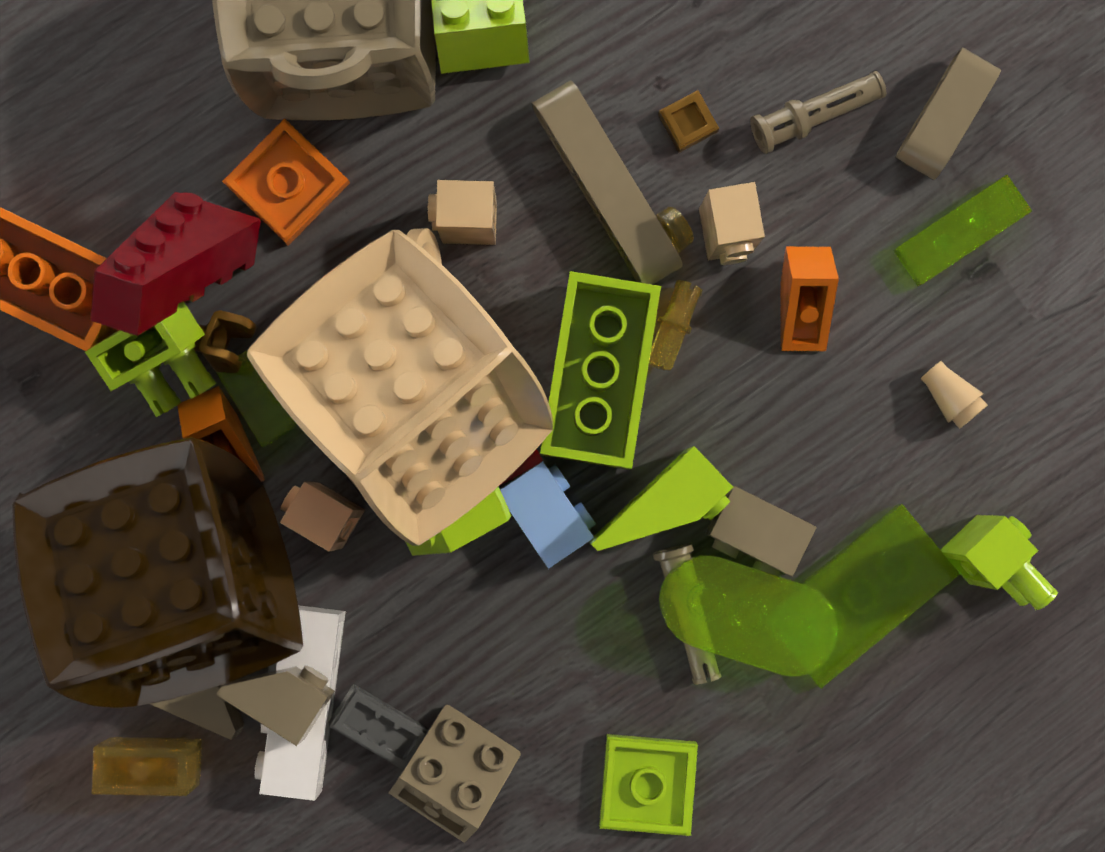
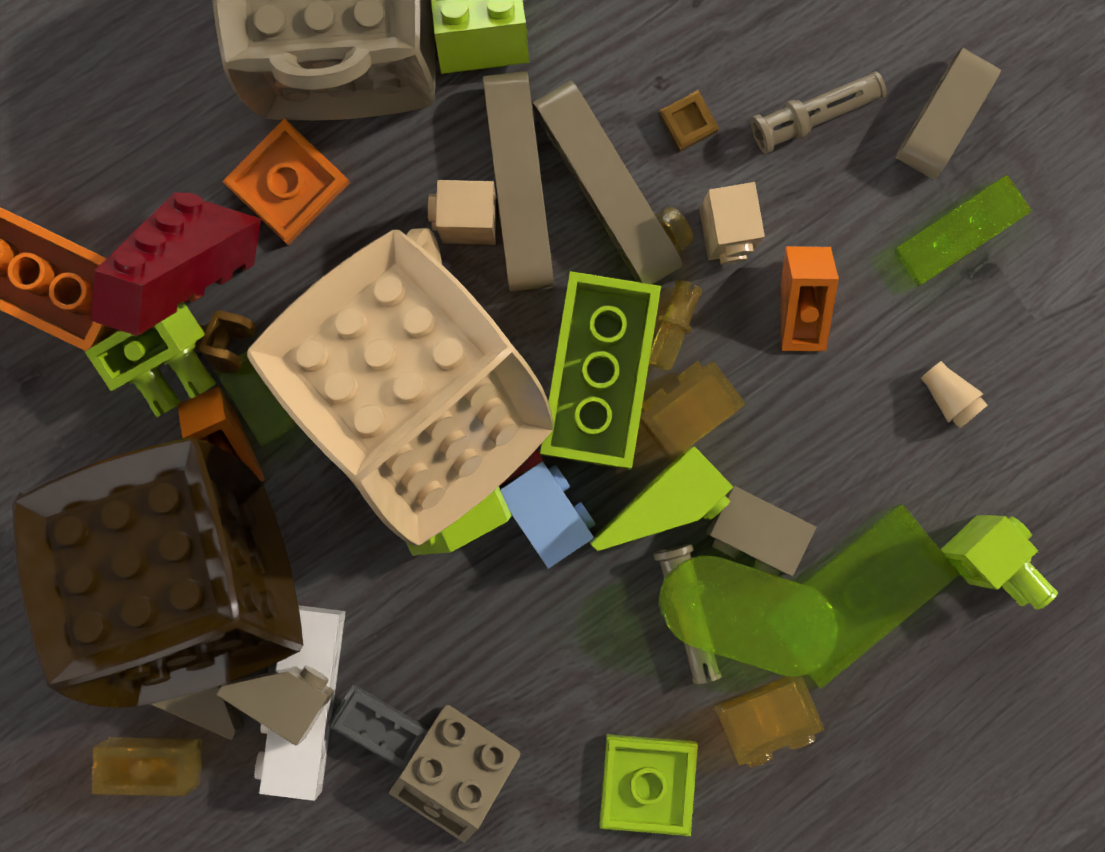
light nougat brick [280,482,365,552] -> none
none -> dark tan beam [483,71,554,292]
none -> clear yellow brick [640,361,746,460]
none -> clear yellow brick [713,673,825,767]

